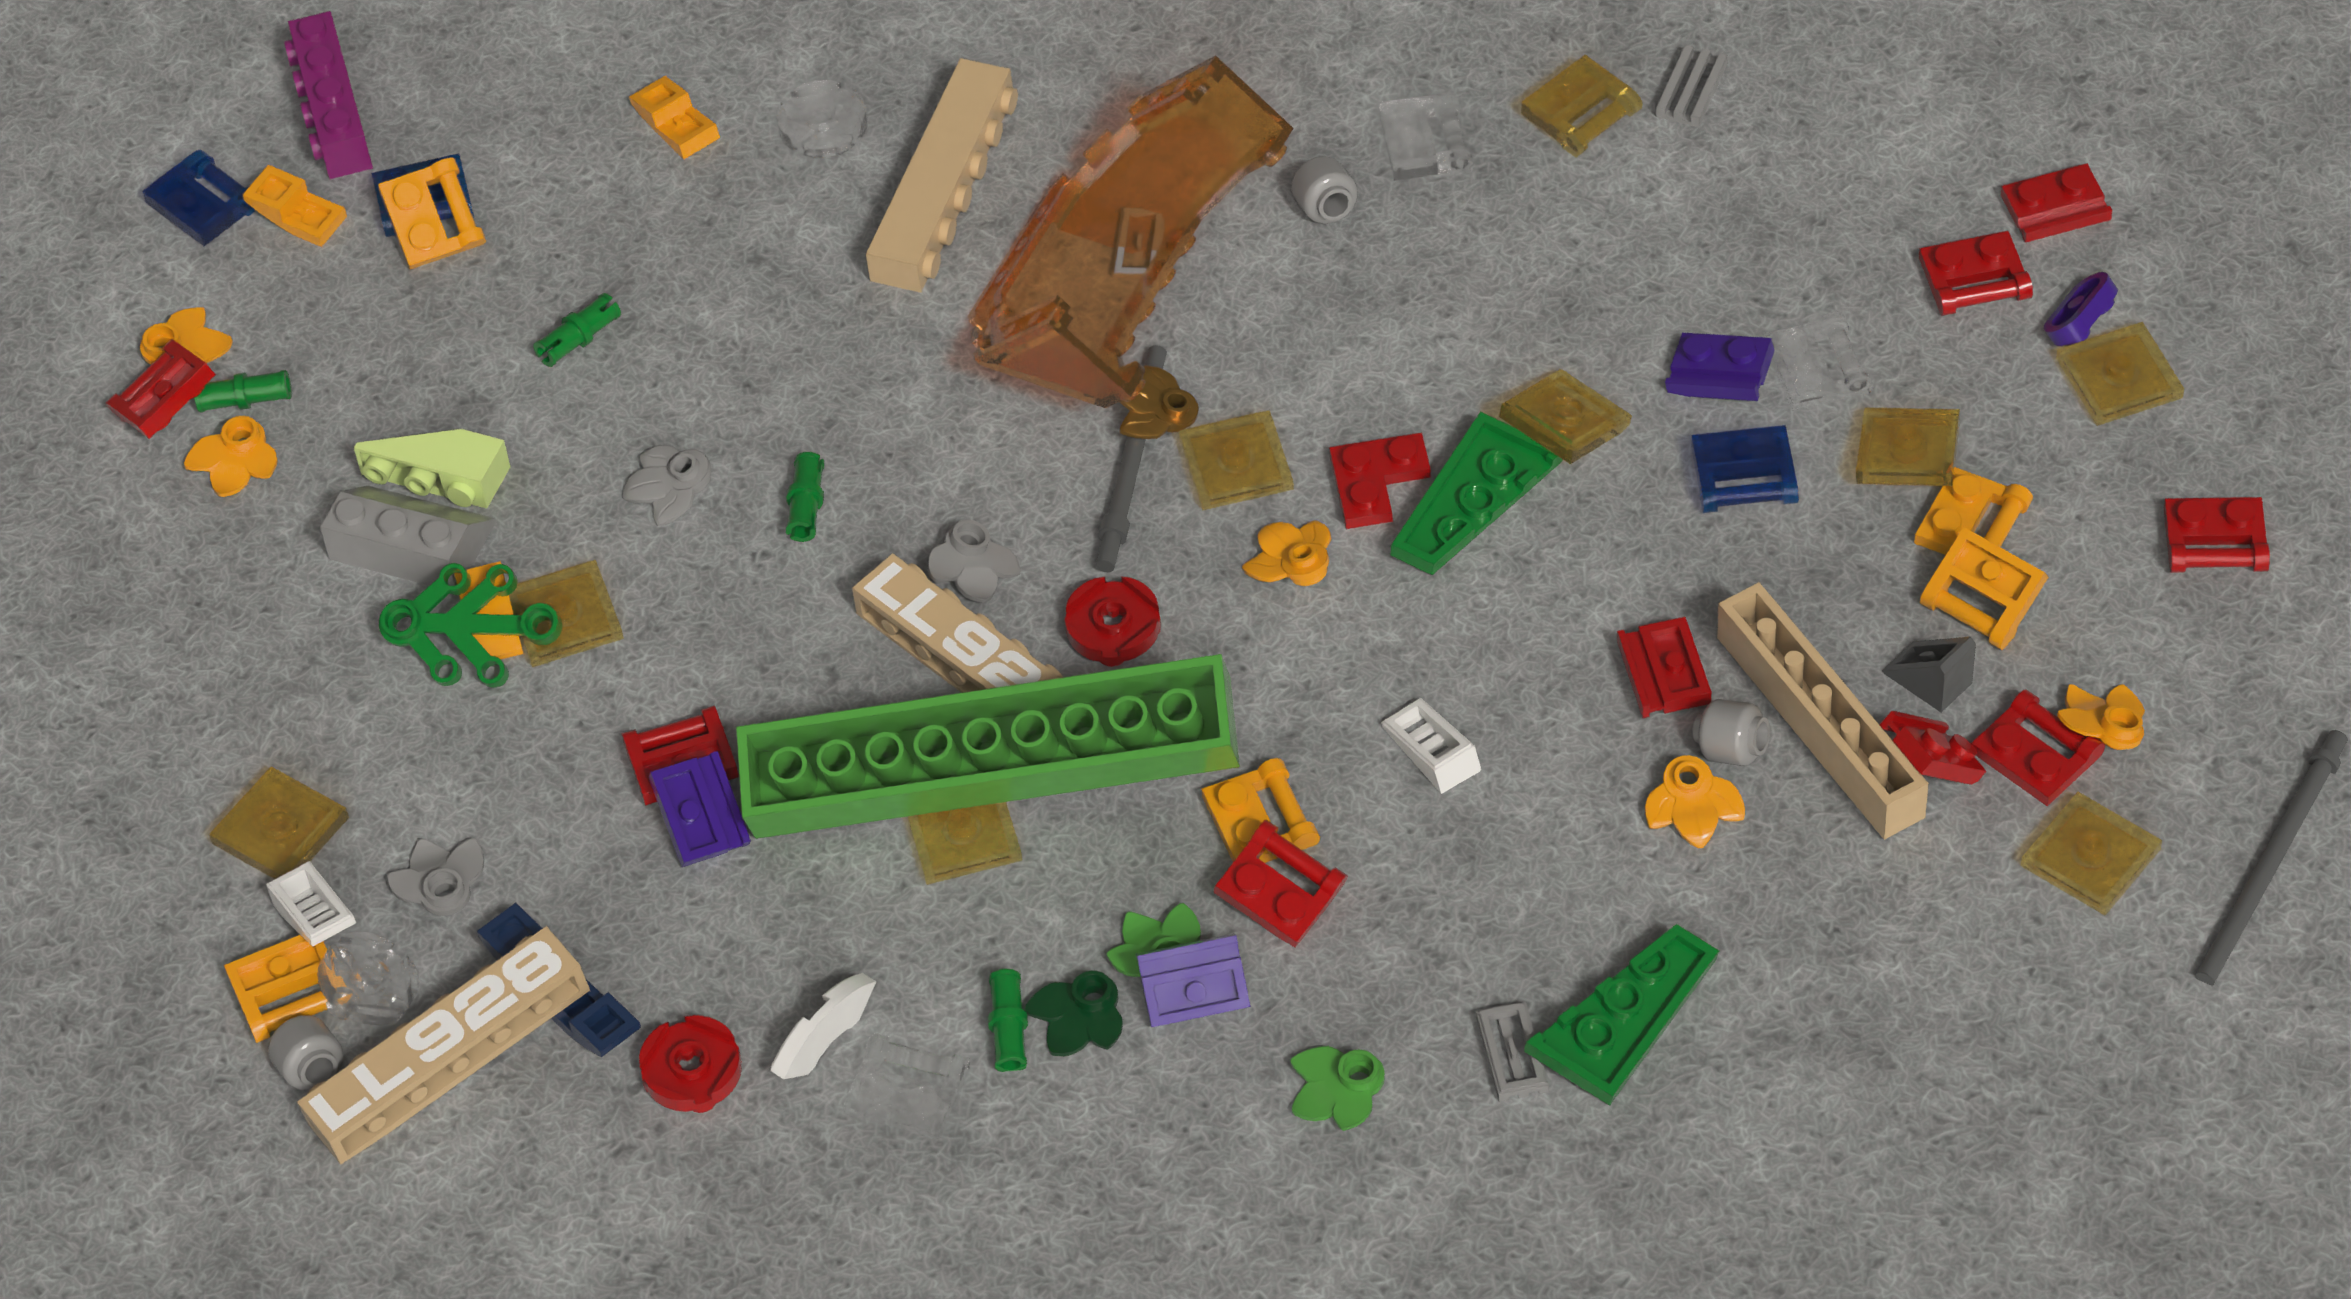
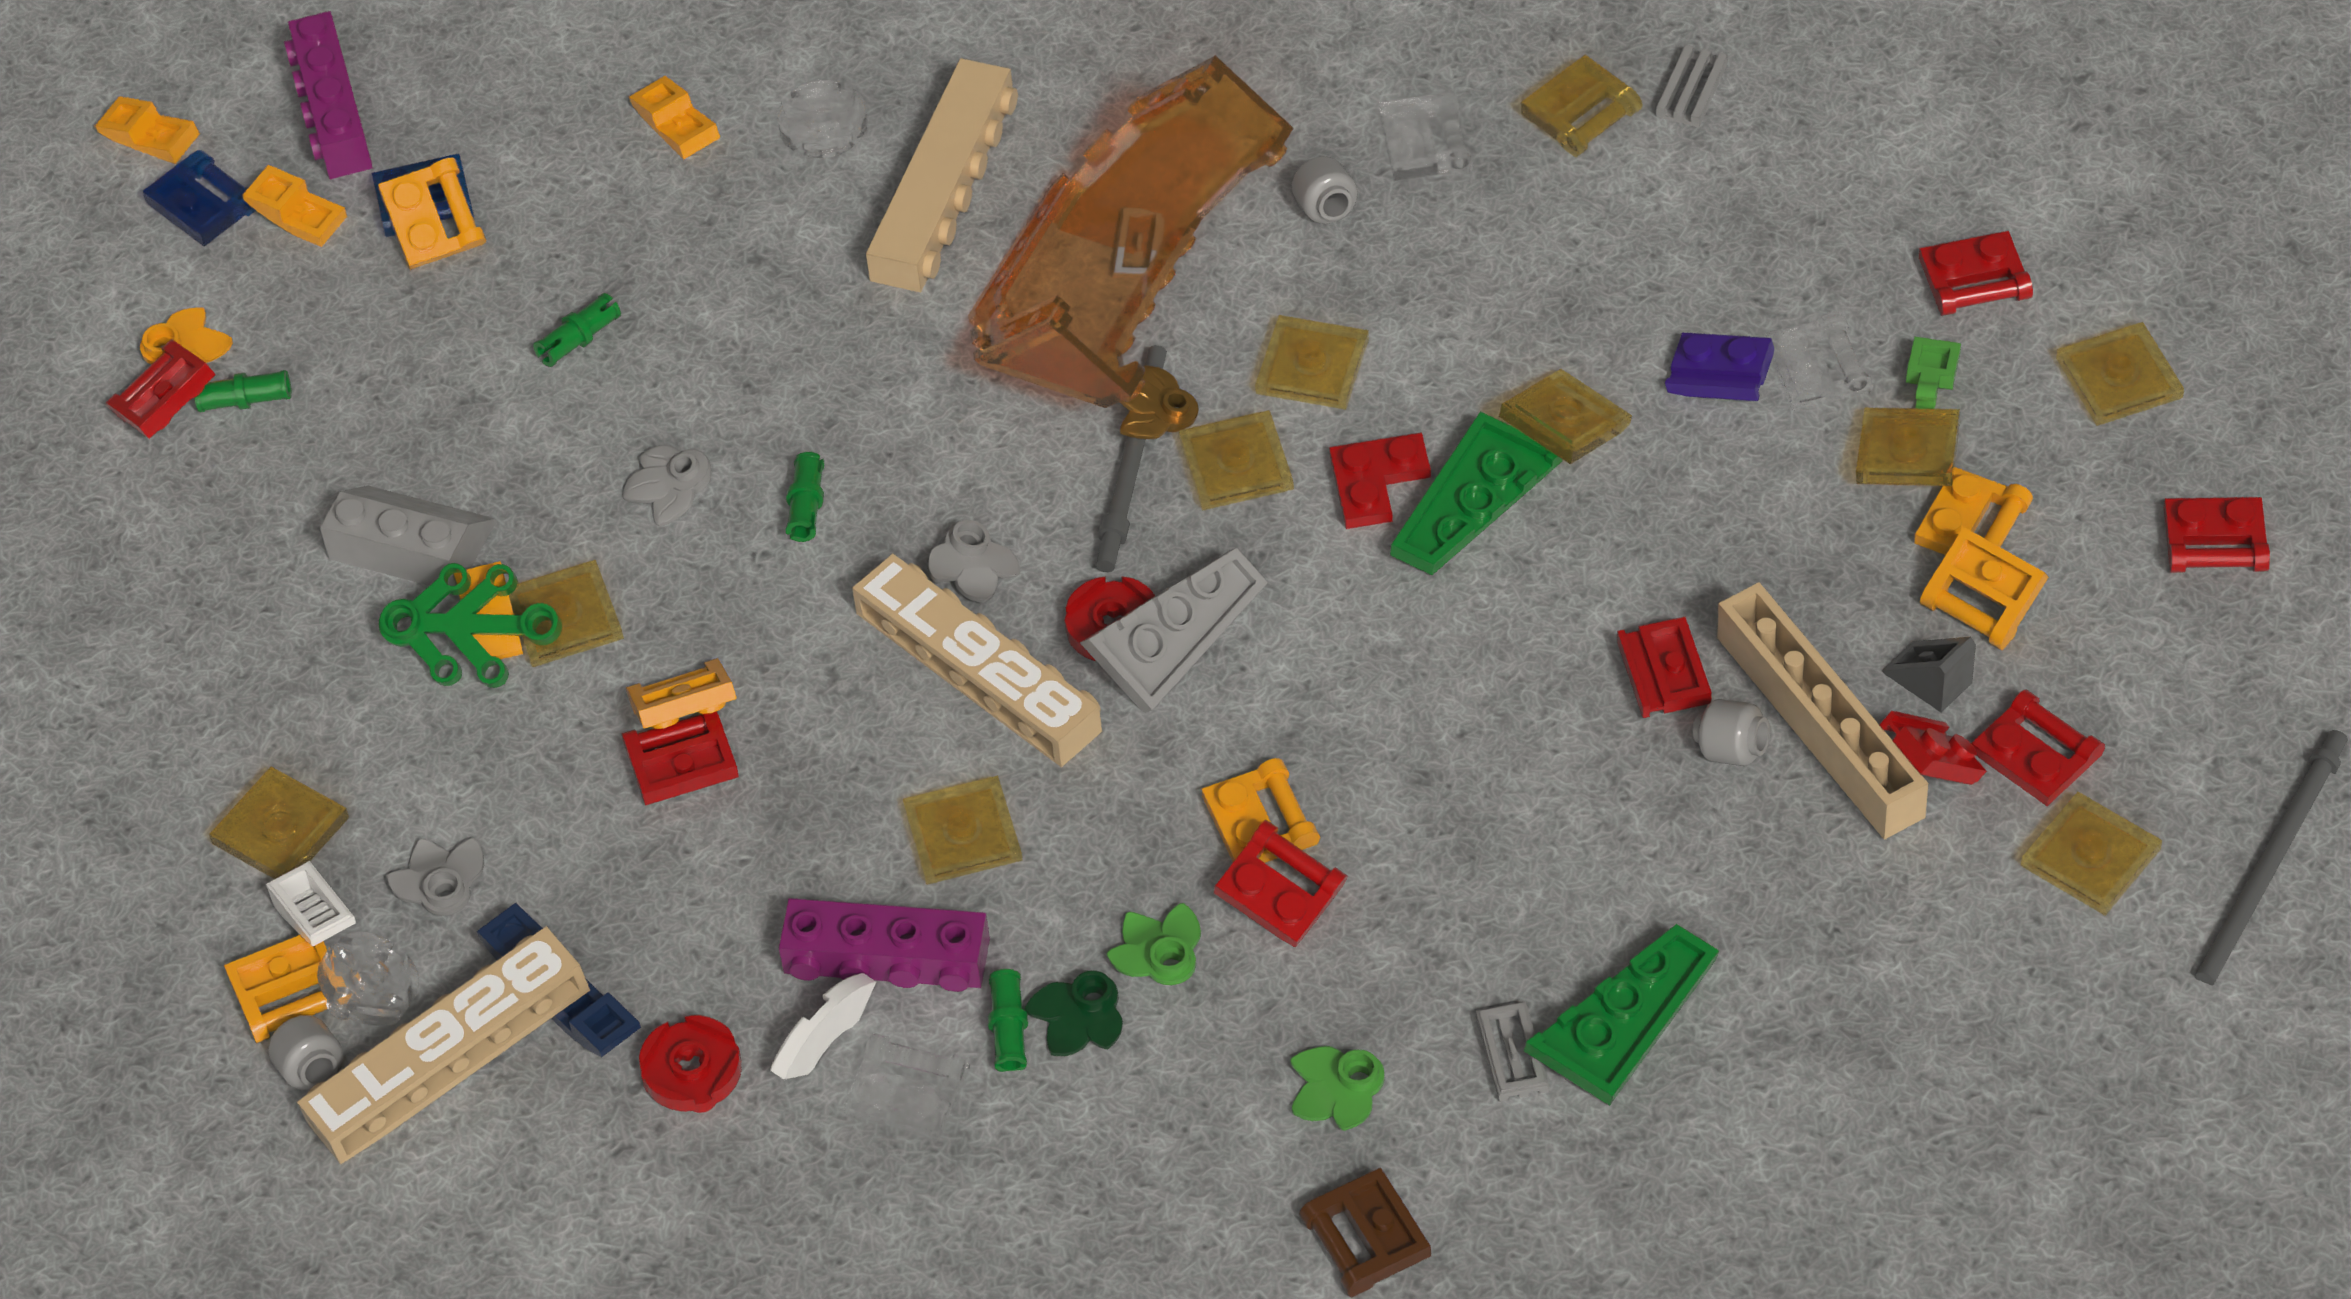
light orange plate [184,416,277,497] -> none
yellowish green slope [354,429,511,509] -> none
dark purple plate [648,751,751,868] -> none
bright green brick [736,654,1240,839] -> none
plate [1136,933,1251,1028] -> none
light orange plate [1242,520,1331,586] -> none
white slope [1381,698,1481,794] -> none
light orange plate [1645,755,1745,848] -> none
clear blue plate [1691,425,1799,513] -> none
red plate [2001,163,2113,243] -> none
dark purple plate [2044,272,2118,347] -> none
light orange plate [2057,684,2145,750] -> none
none -> light orange slope [95,96,200,164]
none -> light orange plate [626,658,737,729]
none -> magenta brick [779,898,990,992]
none -> light grey wing [1080,548,1268,713]
none -> clear yellow plate [1255,315,1369,410]
none -> reddish brown plate [1299,1167,1431,1297]
none -> bright green plate [1906,336,1961,418]

